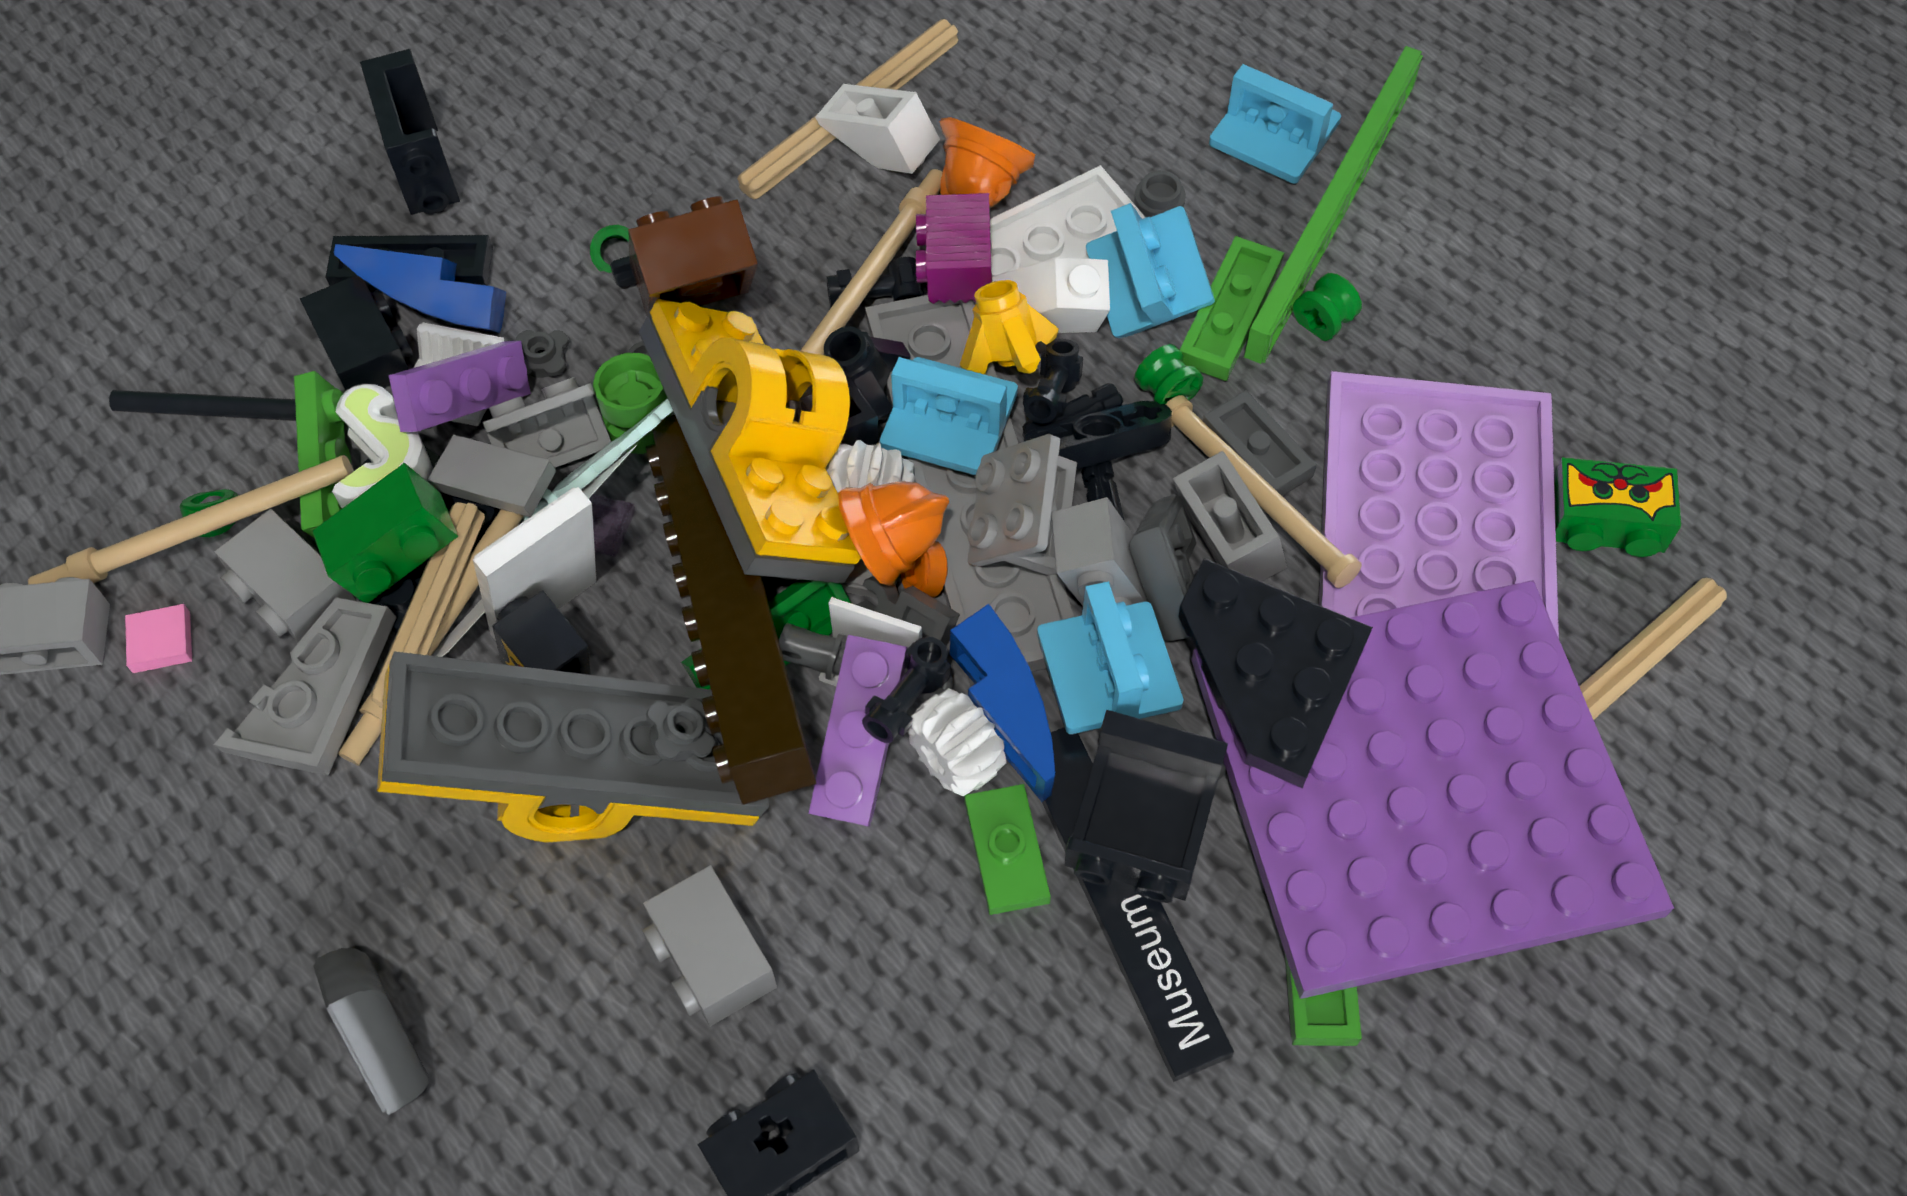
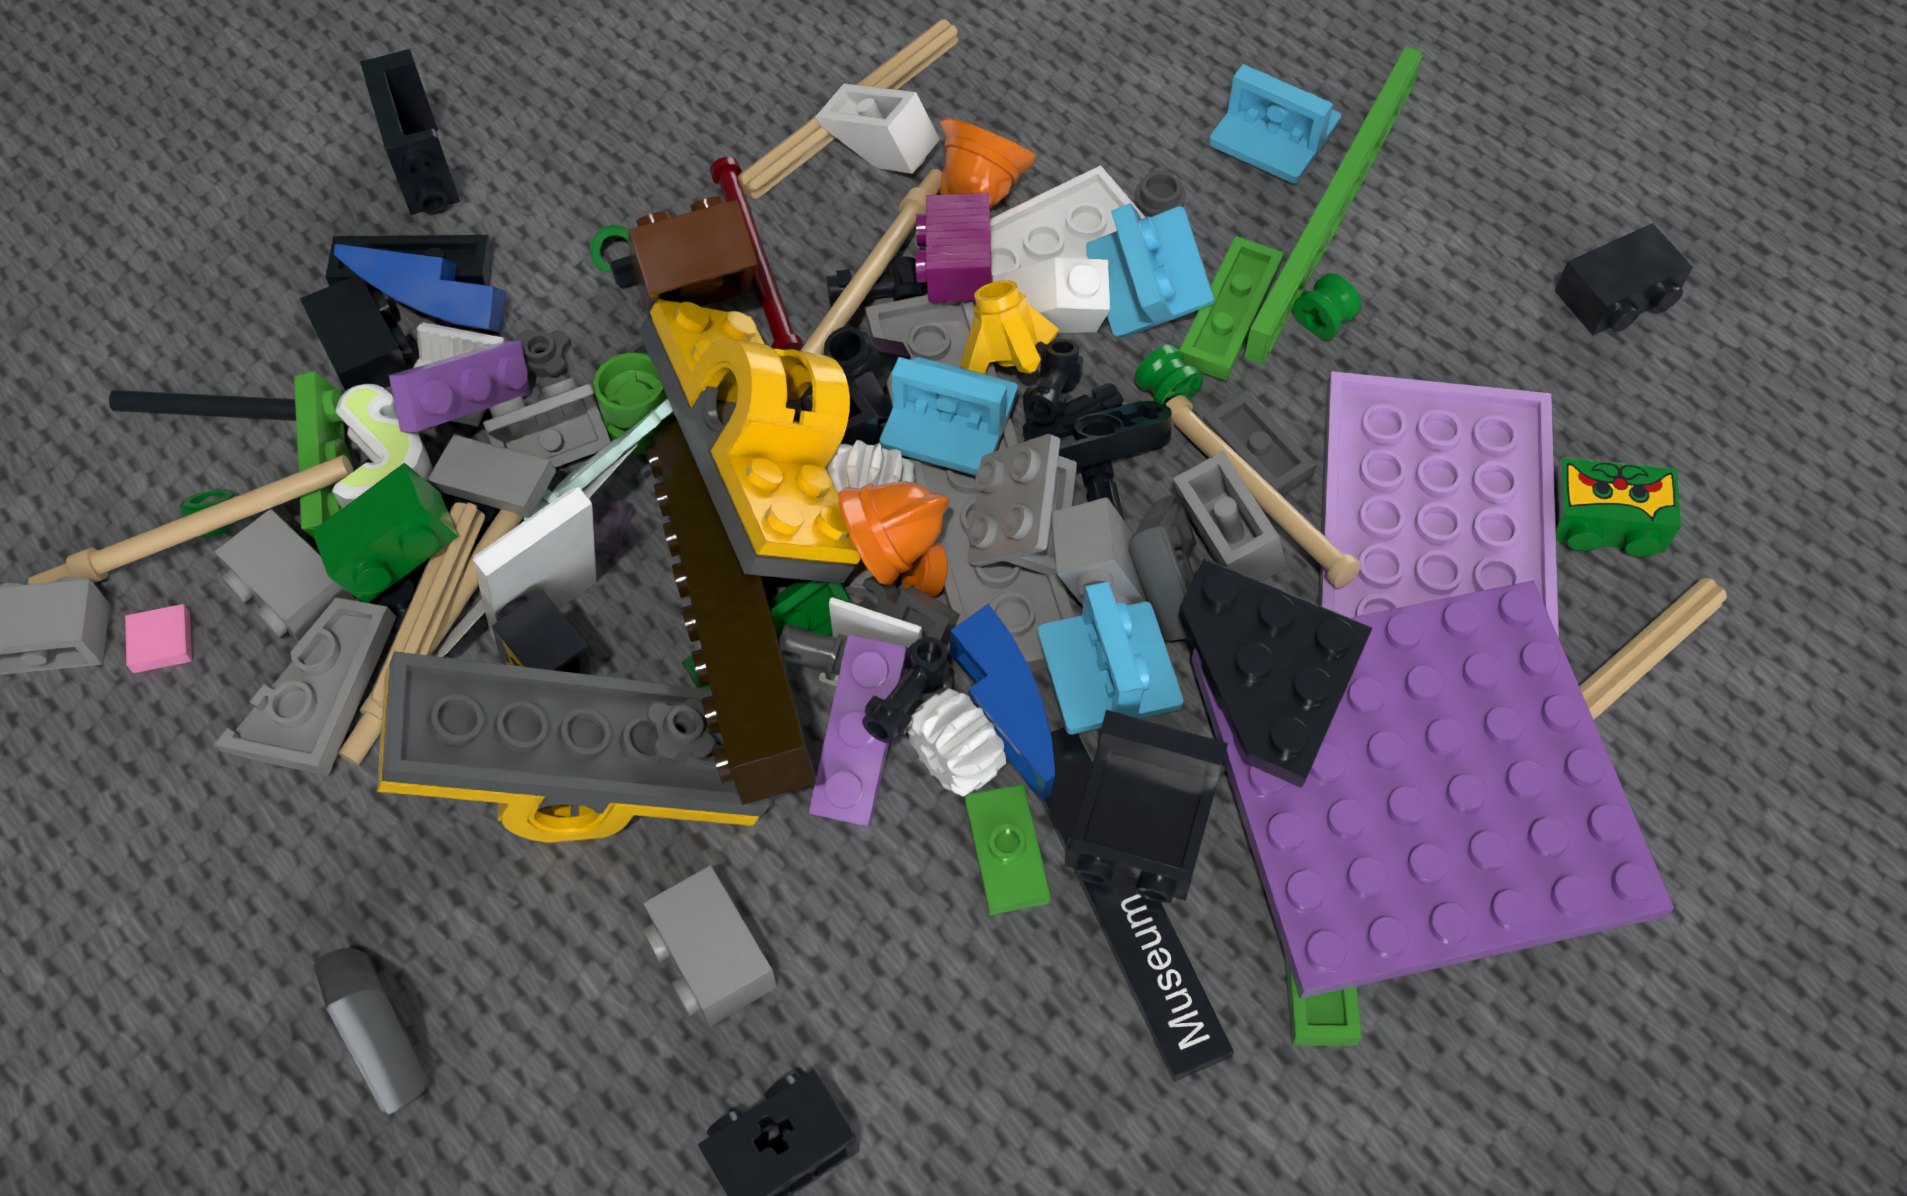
none -> dark red bar [710,157,804,351]
none -> black brick [1555,223,1693,336]

